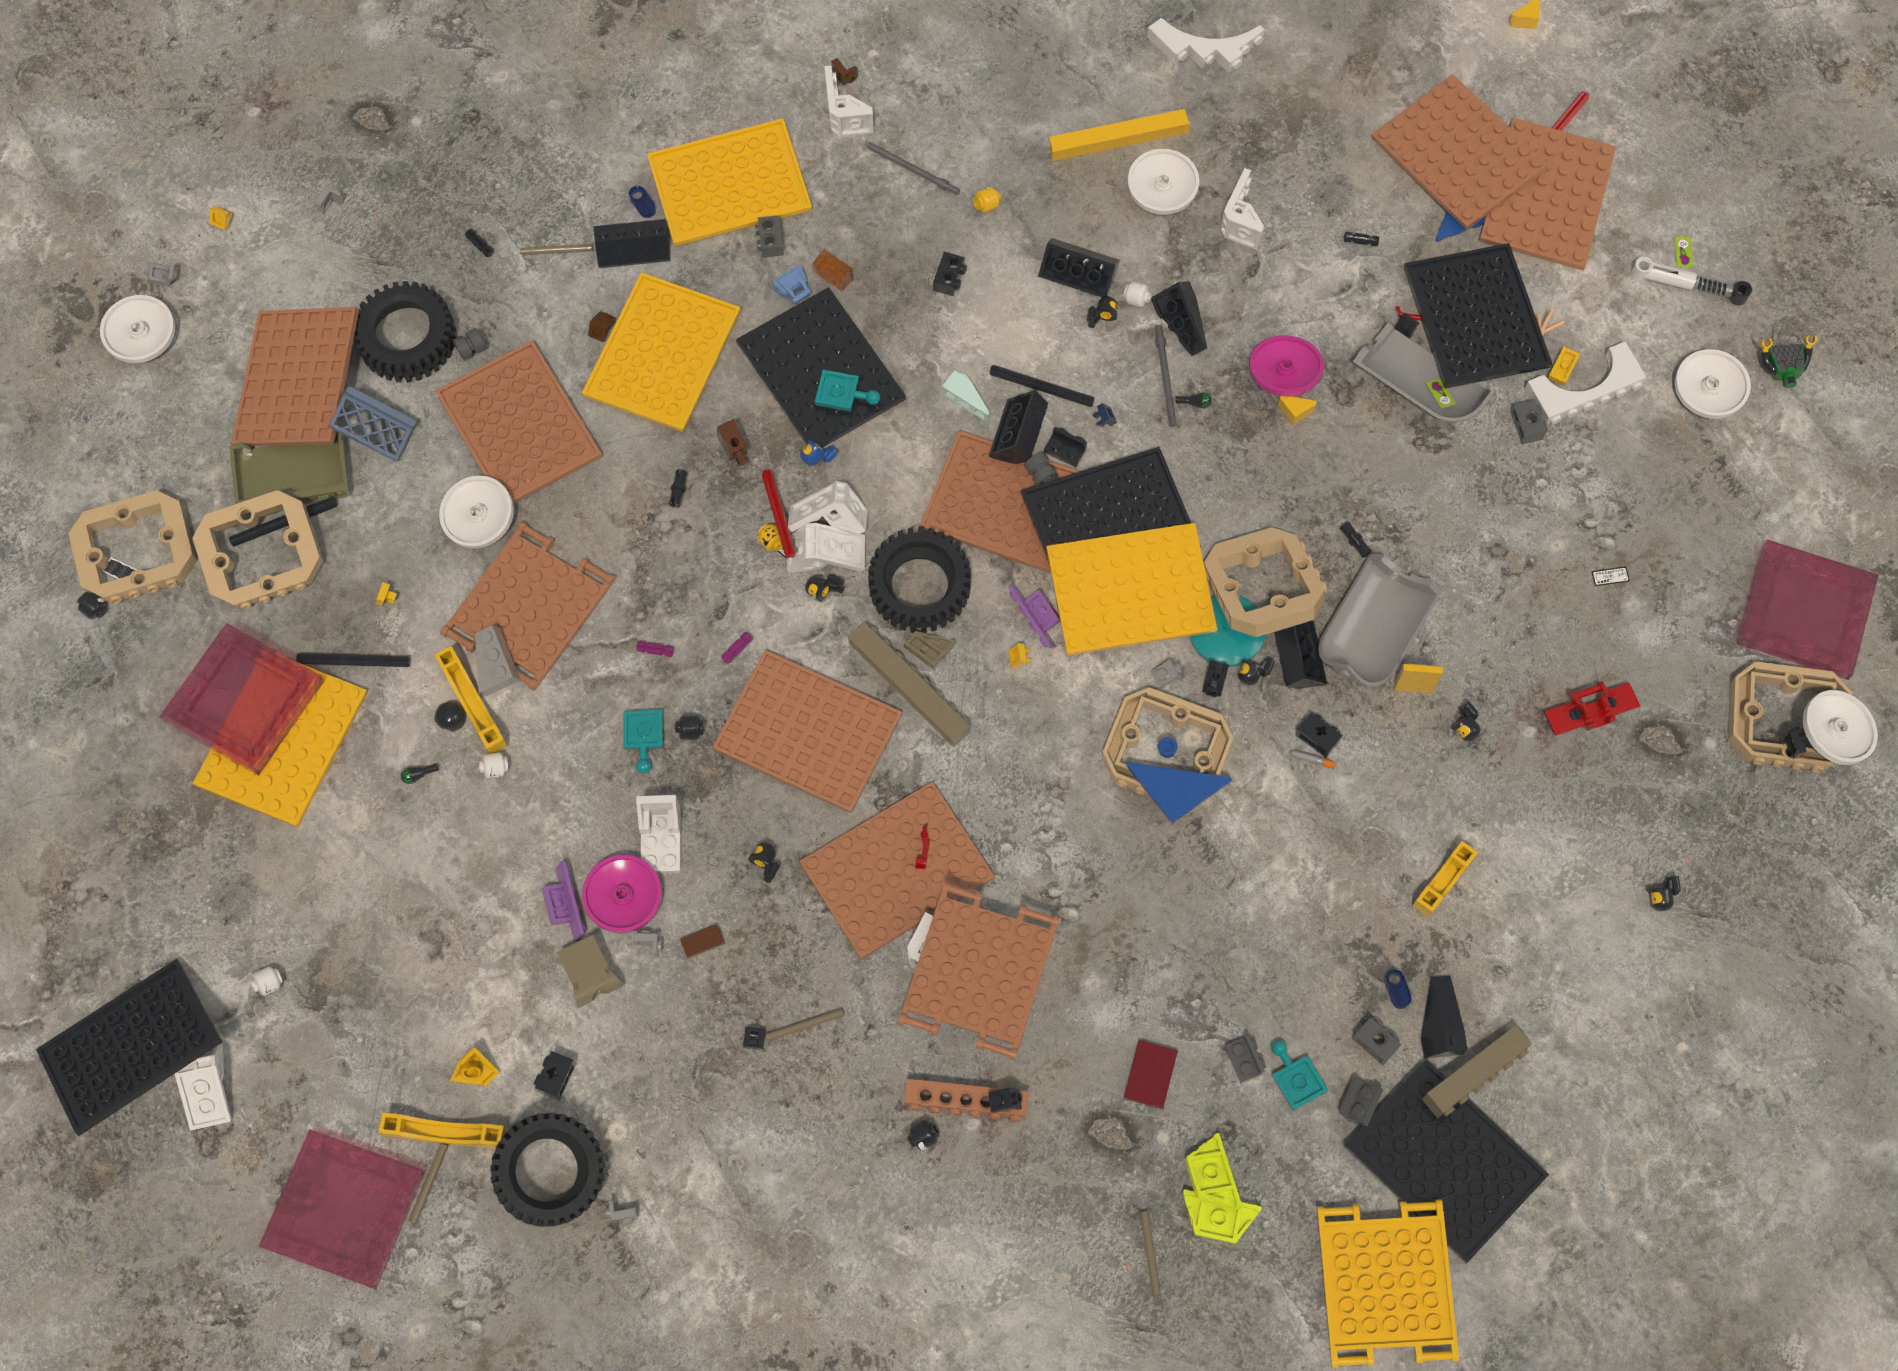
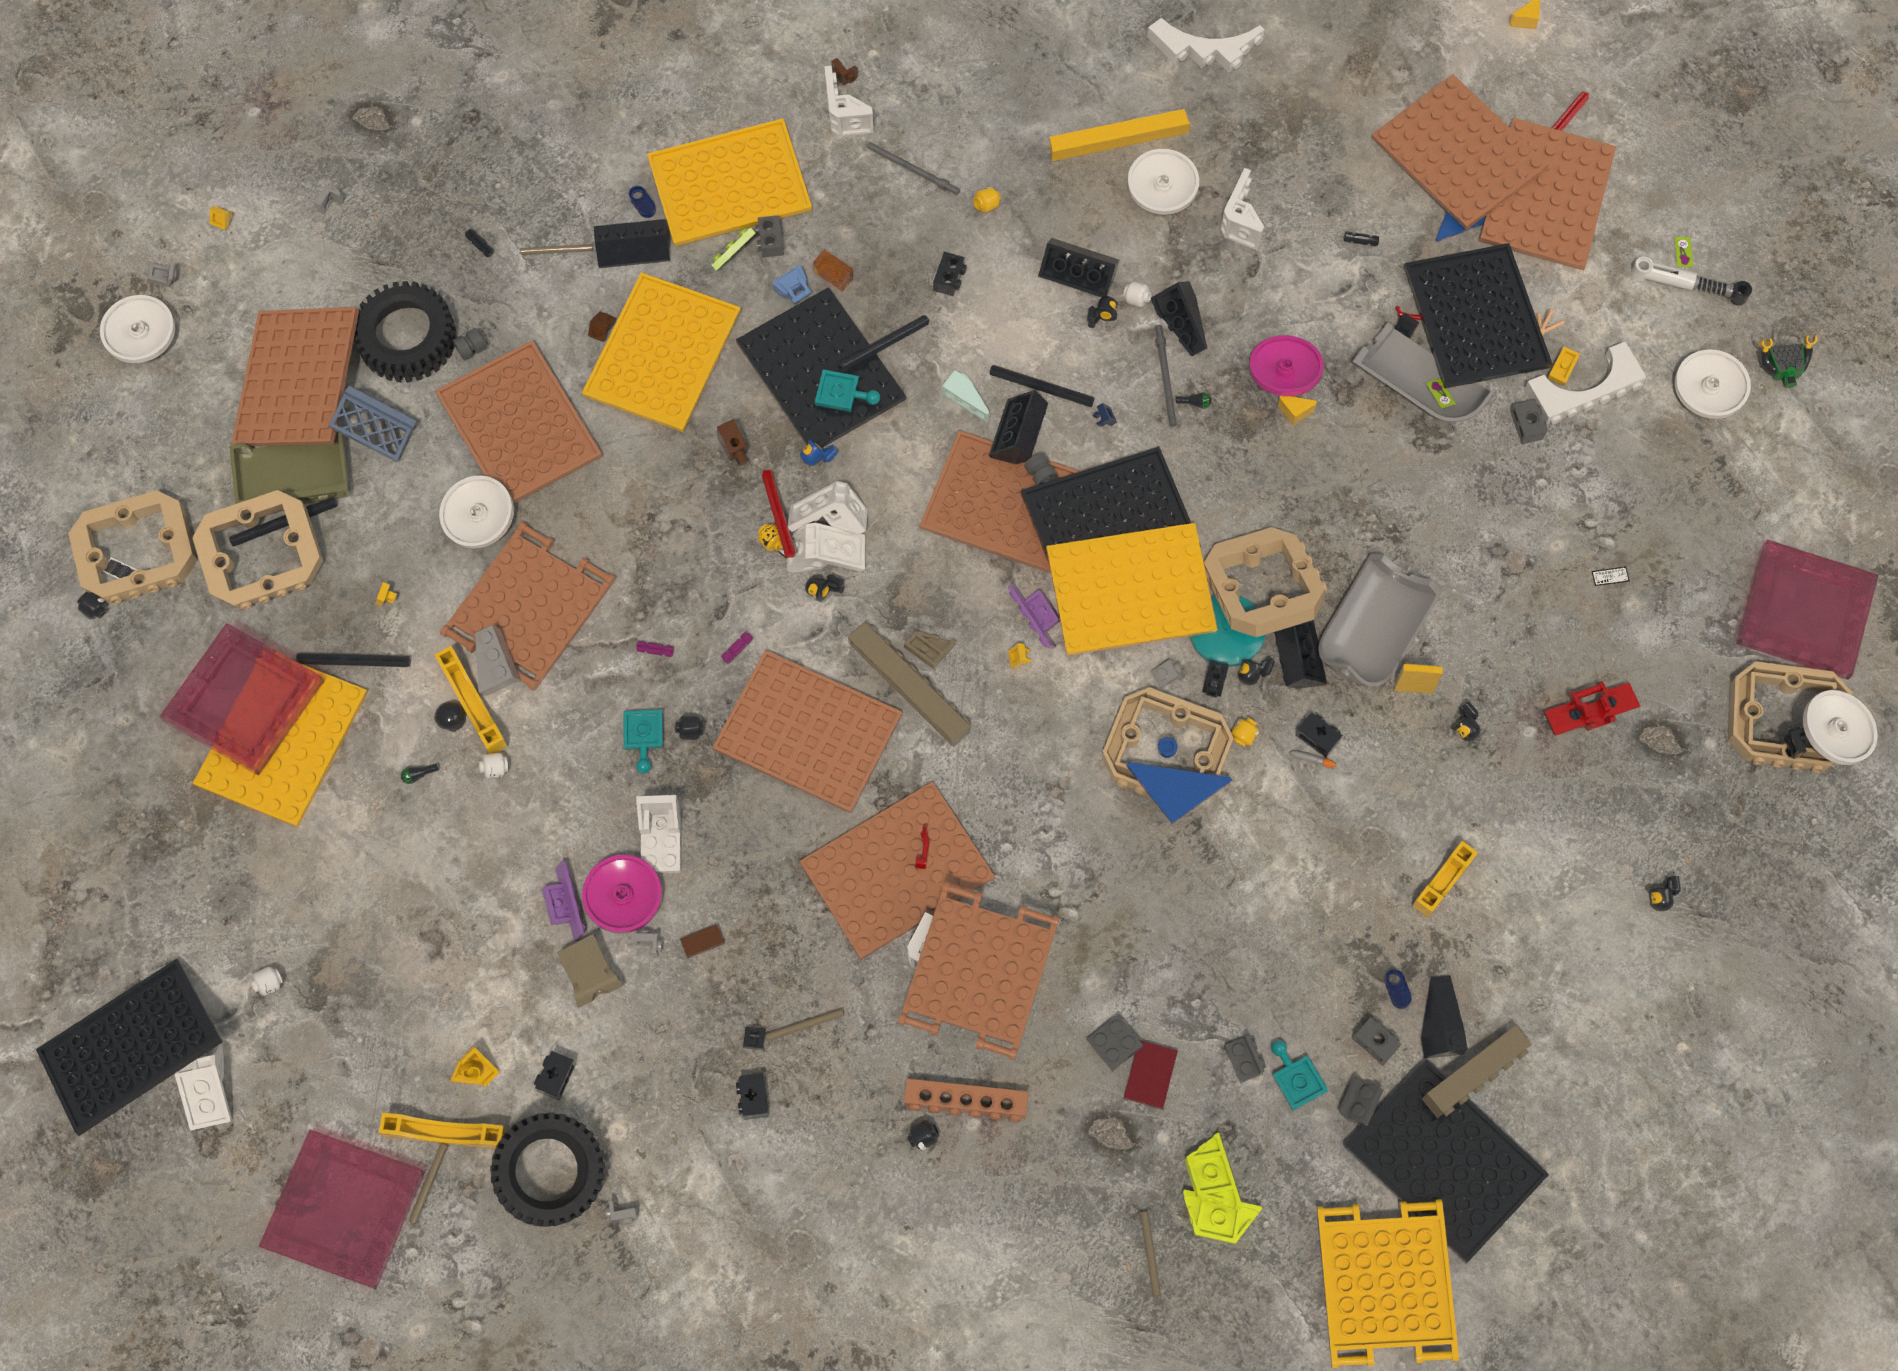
black pin [668,470,687,508] -> none
black piece [748,842,779,883] -> none
black tyre [868,527,971,633] -> none
black bracket [988,1087,1022,1113] -> none
black bracket [1044,427,1087,468] -> none
black pin [1340,522,1372,558] -> none
none -> lime wing [712,228,756,271]
none -> black brick [736,1073,769,1120]
none -> black axle [837,315,929,371]
none -> dark grey plate [1087,1015,1144,1072]
none -> yellow head [1231,718,1260,747]

